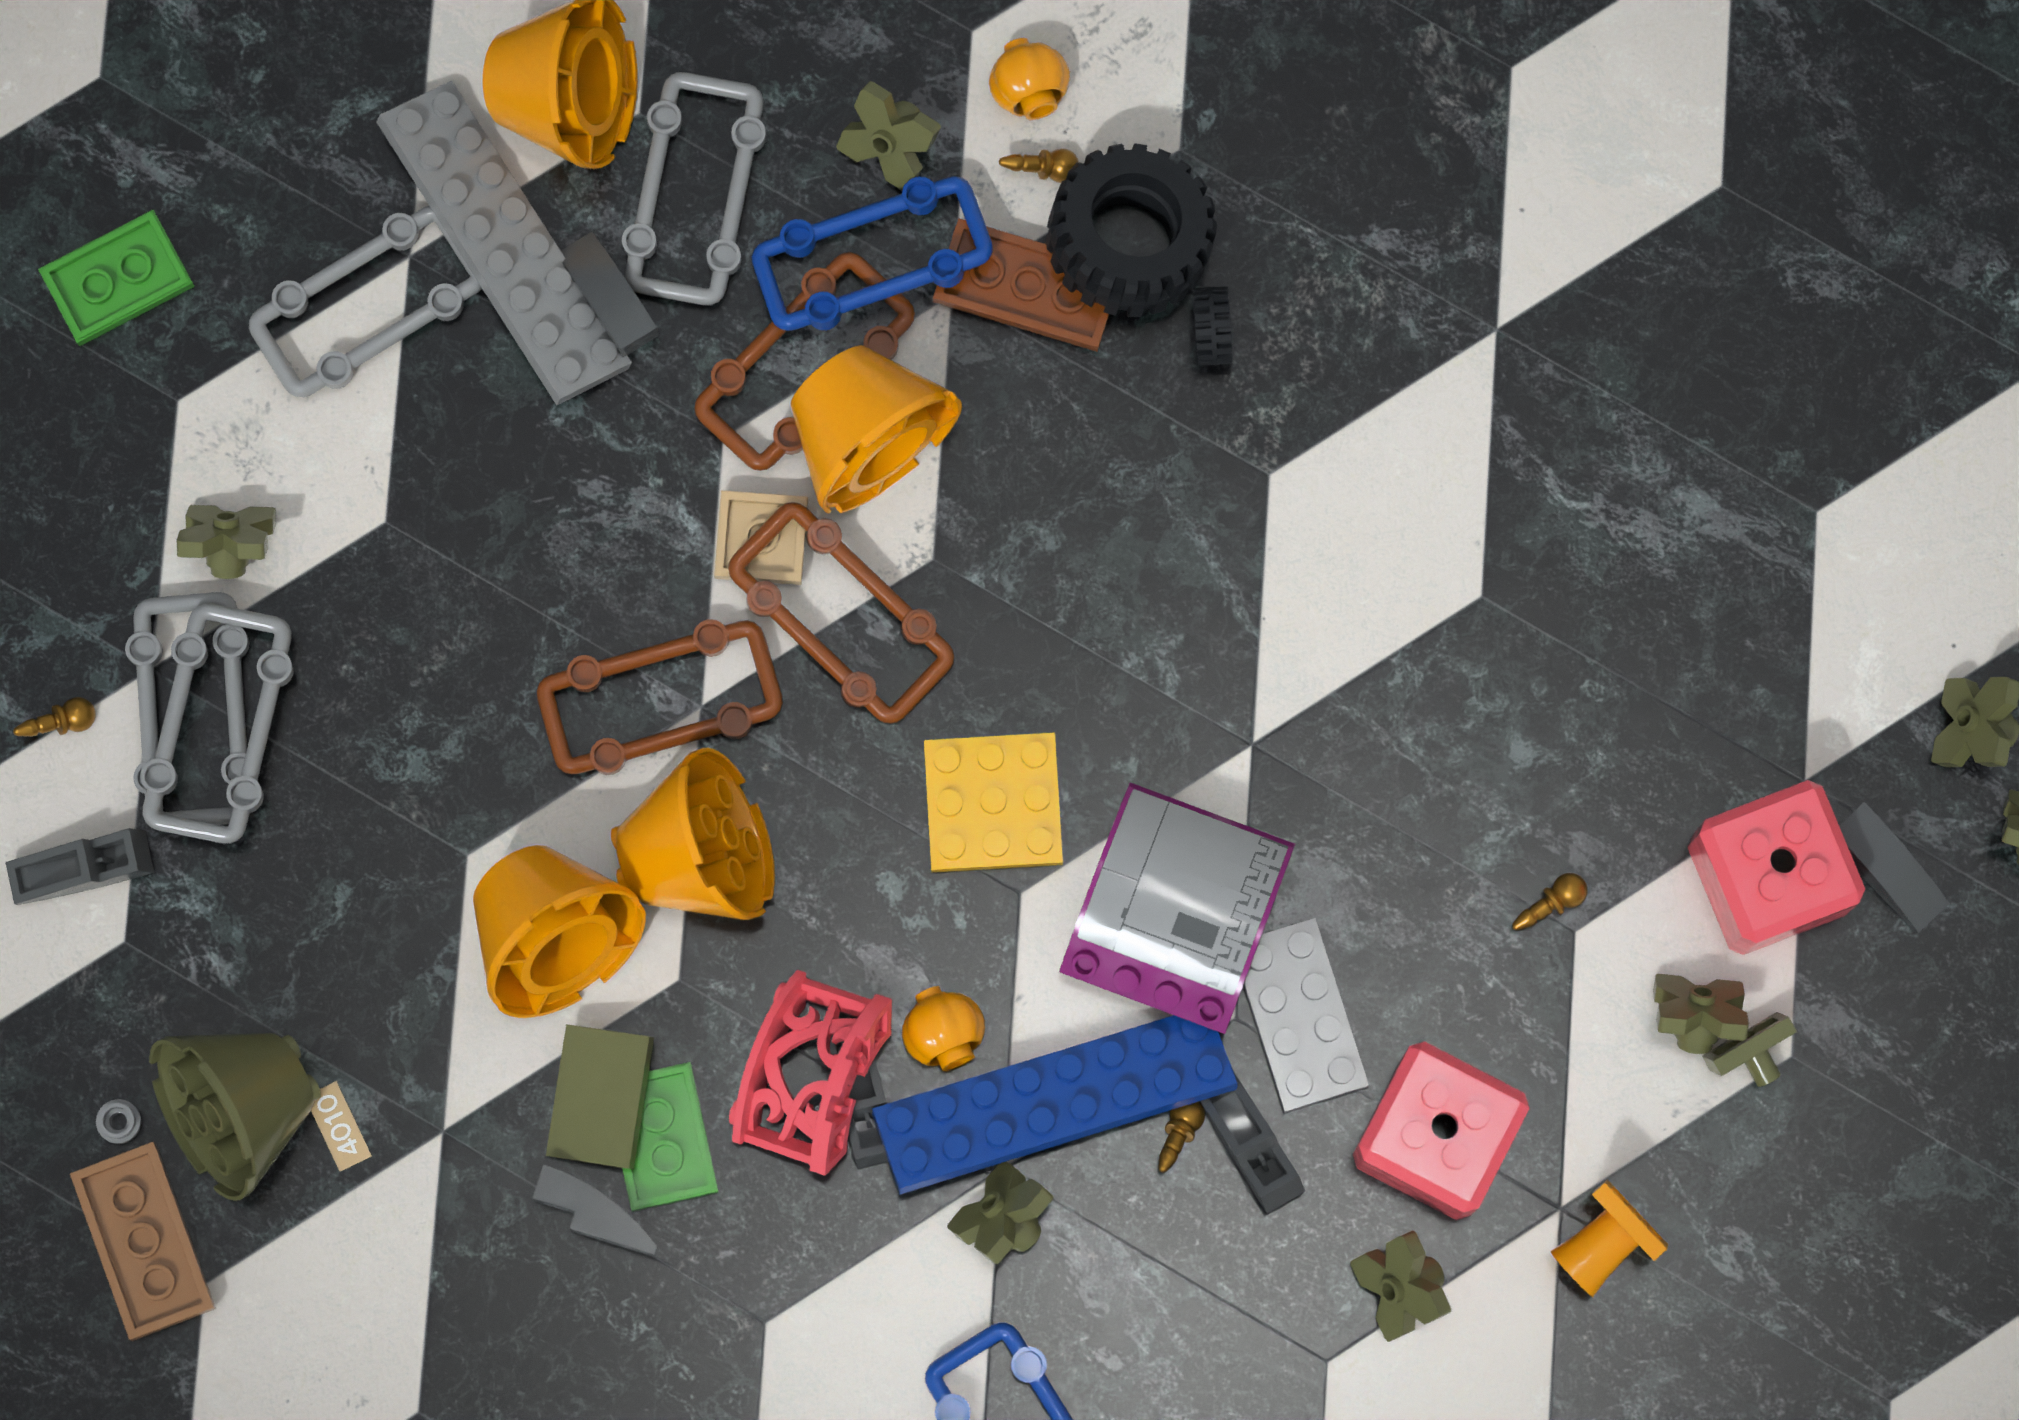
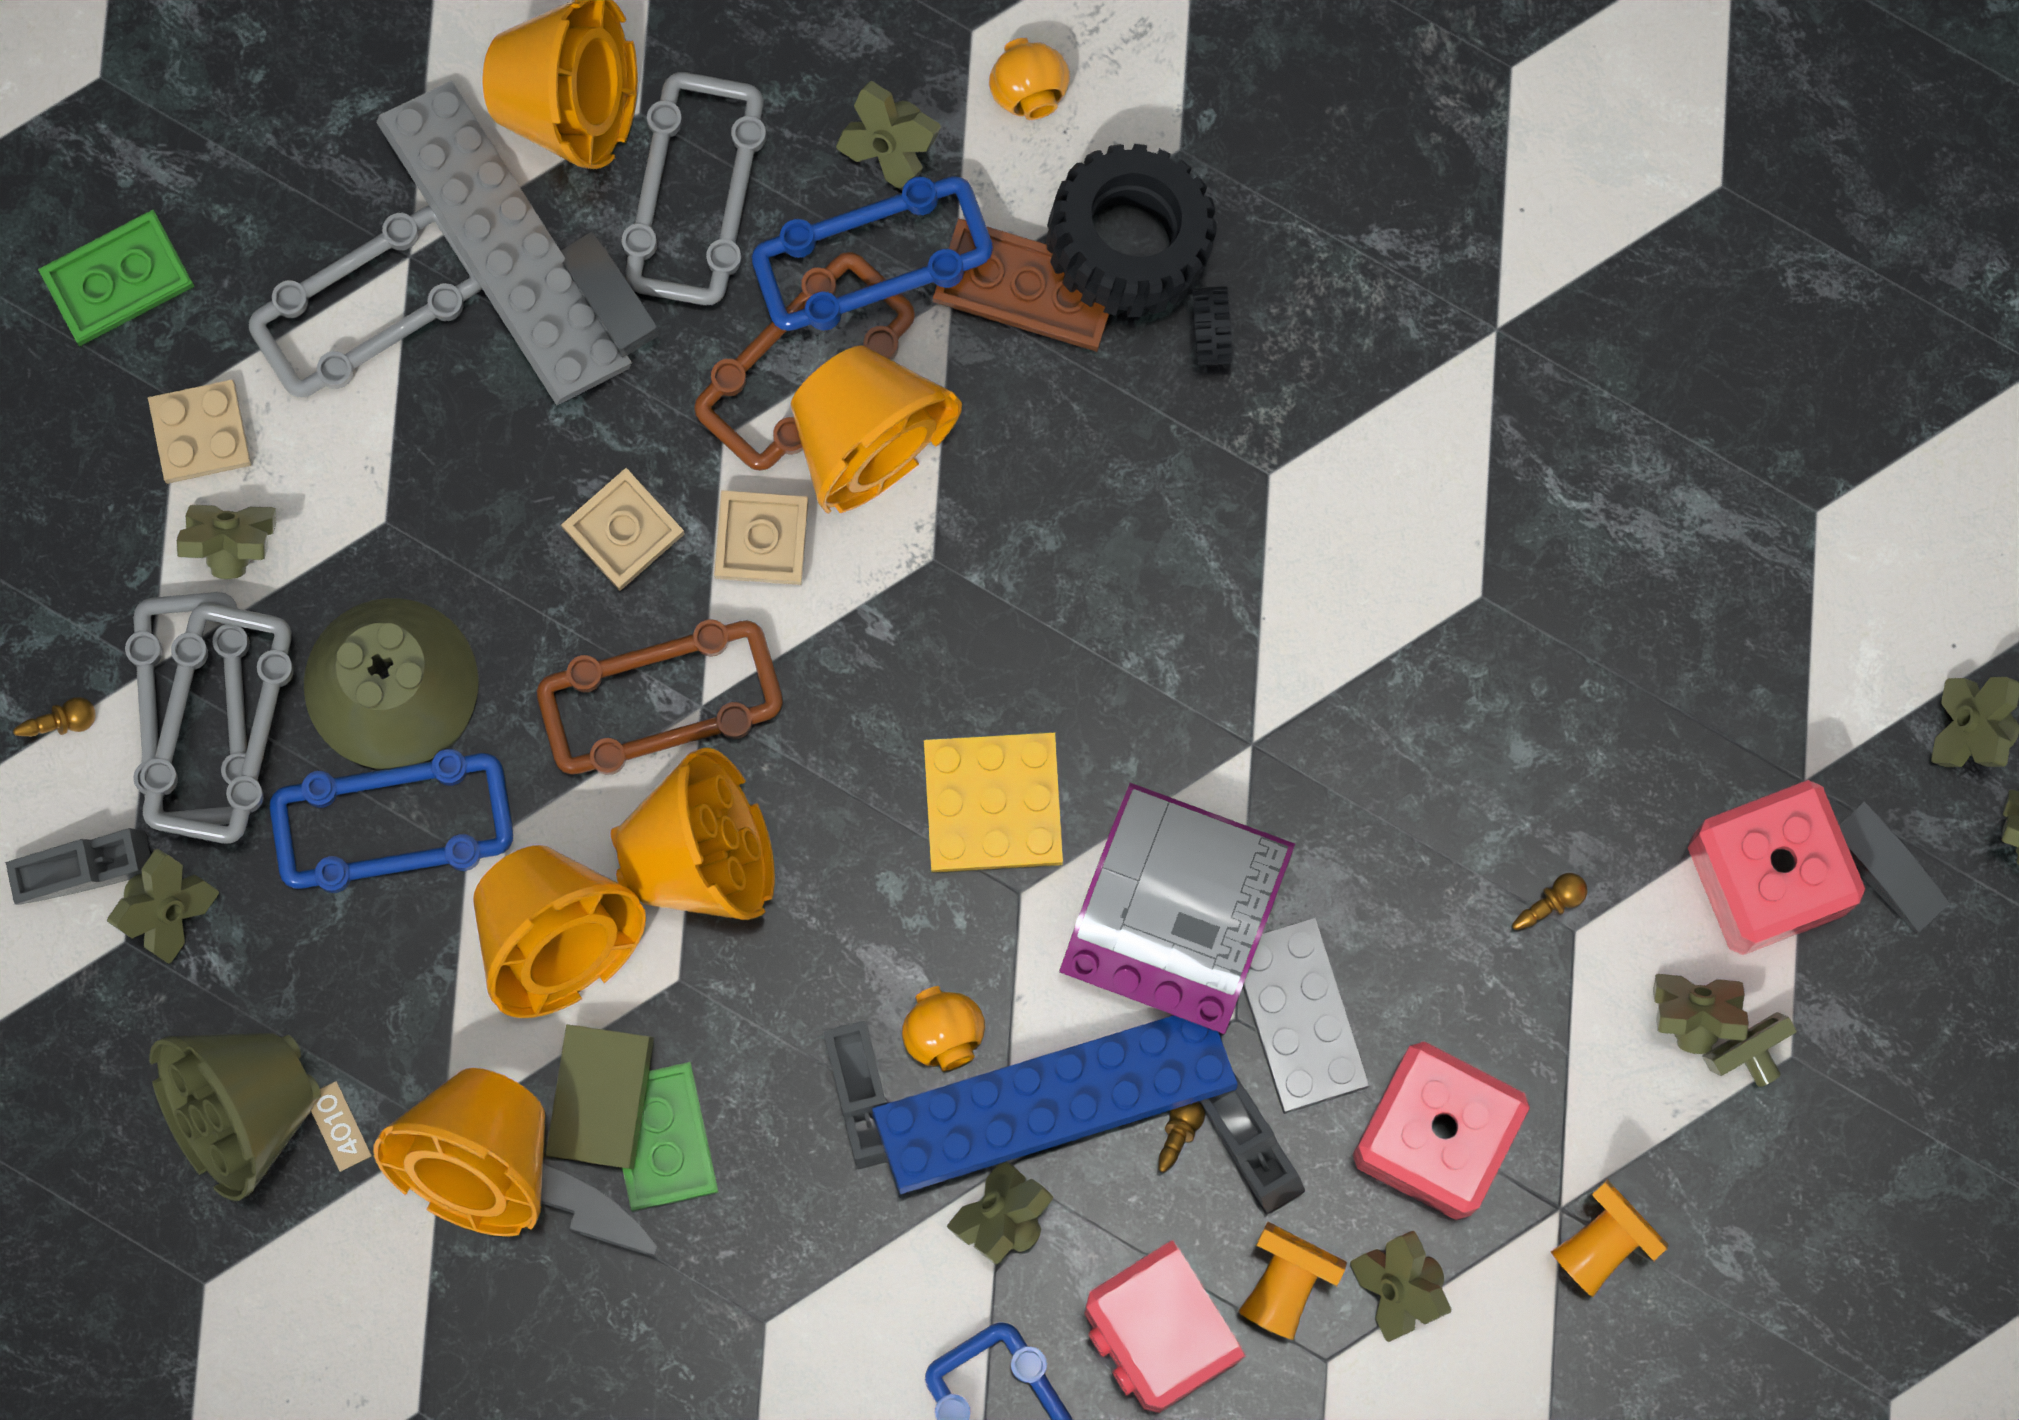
medium nougat plate [70,1142,216,1341] -> none
light grey plate [96,1099,141,1144] -> none
dark orange bar [728,502,954,724] -> none
coral fence [729,970,892,1176] -> none
pearl gold bar [999,149,1079,183] -> none
none -> olive plant [107,849,219,963]
none -> tan plate [148,379,252,484]
none -> blue bar [269,749,513,893]
none -> olive cone [304,598,479,770]
none -> light orange cone [373,1068,545,1236]
none -> tan plate [561,468,685,591]
none -> plate [1085,1240,1245,1413]
none -> light orange plant [1238,1221,1347,1340]

